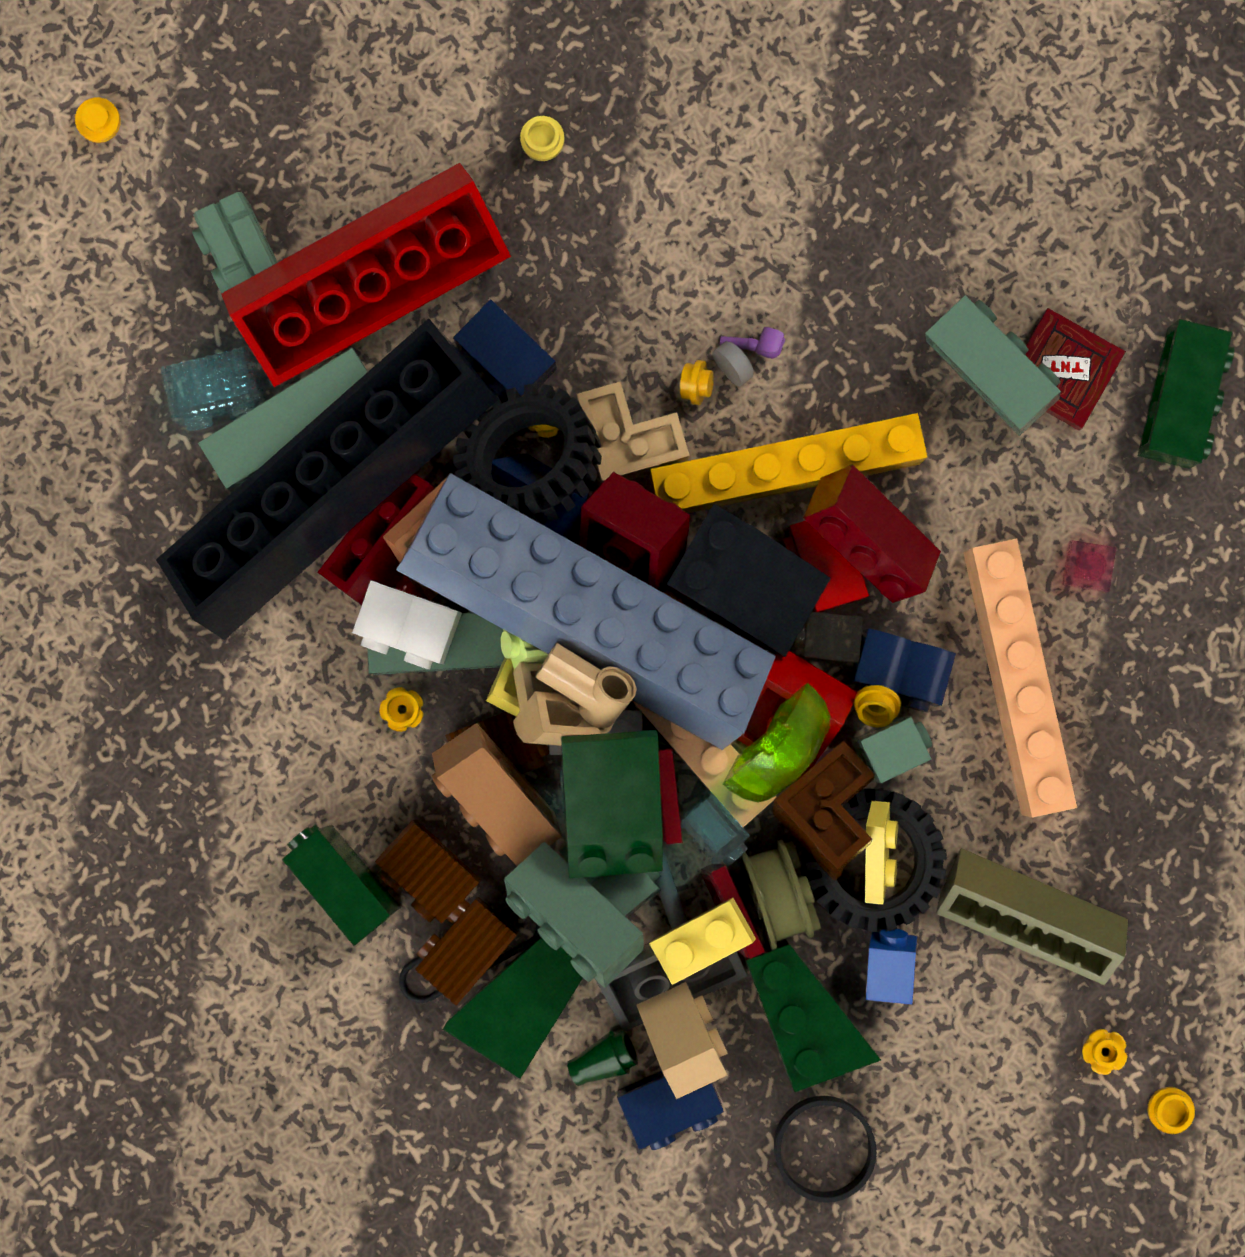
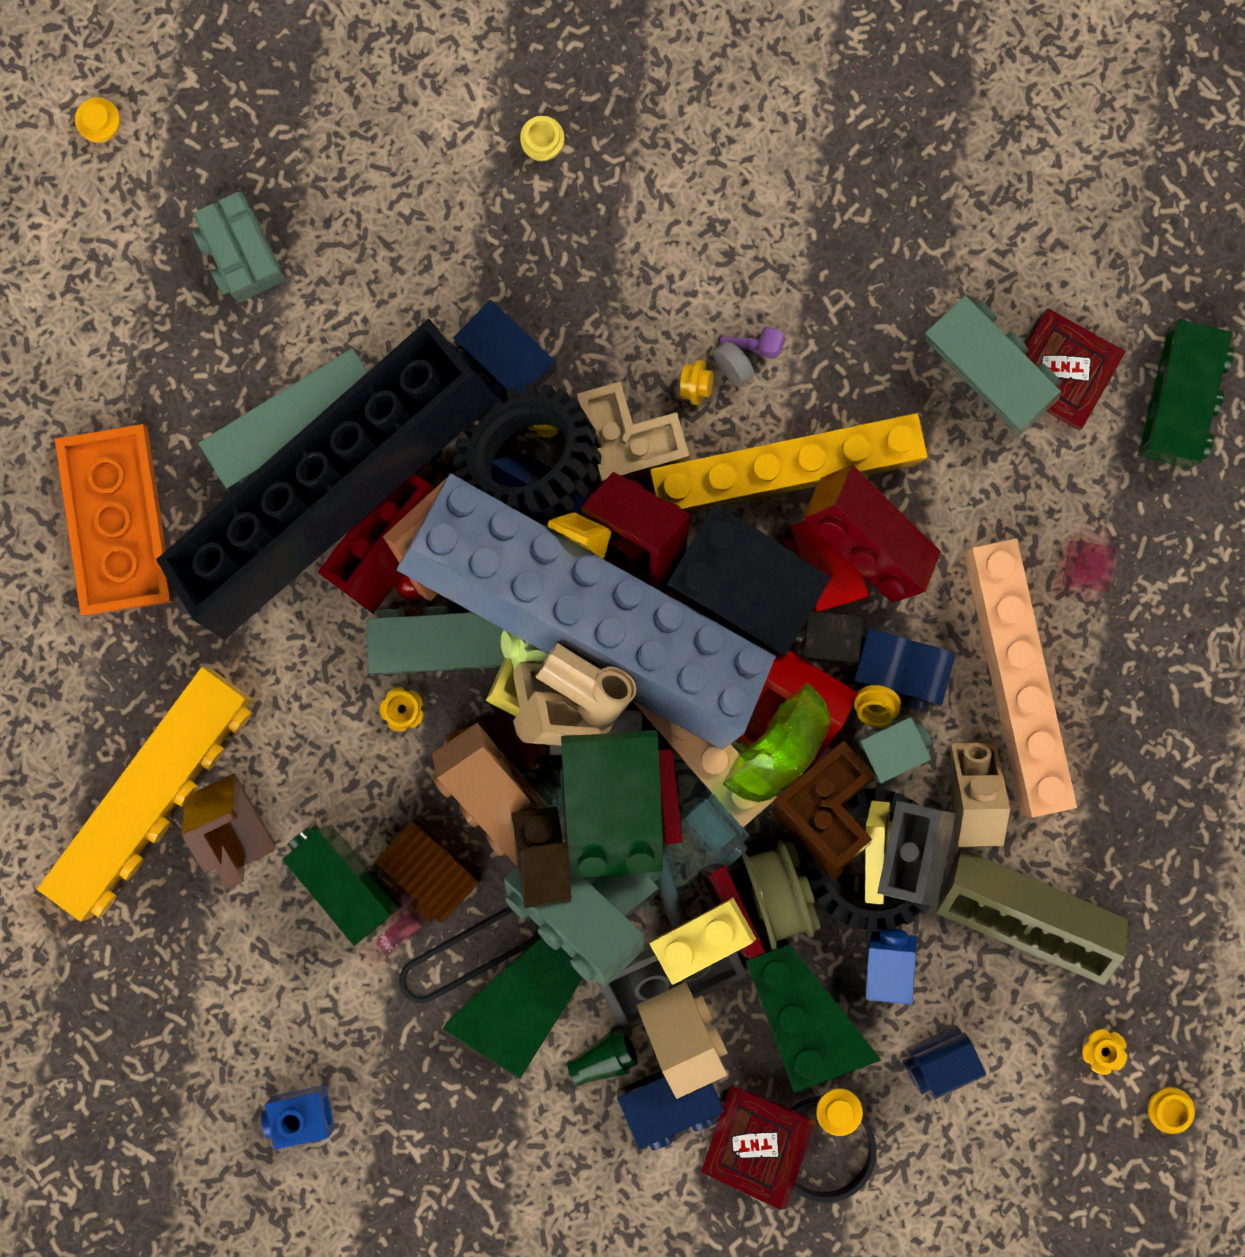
clear light blue brick [160,347,266,431] -> none
red brick [221,163,511,387] -> none
white brick [352,581,462,670] -> none
reddish brown brick [415,897,520,1006] -> none
none -> yellow brick [37,667,254,922]
none -> orange plate [54,424,174,616]
none -> reddish brown panel [182,773,275,889]
none -> blue brick [261,1084,335,1150]
none -> clear pink tile [376,915,422,957]
none -> dark brown slope [510,806,571,908]
none -> yellow slope [547,512,612,559]
none -> dark red tile [701,1085,816,1210]
none -> yellow plate [816,1088,863,1136]
none -> flat silver brick [877,801,956,905]
none -> dark blue brick [902,1025,986,1100]
none -> tan slope [951,743,1010,847]

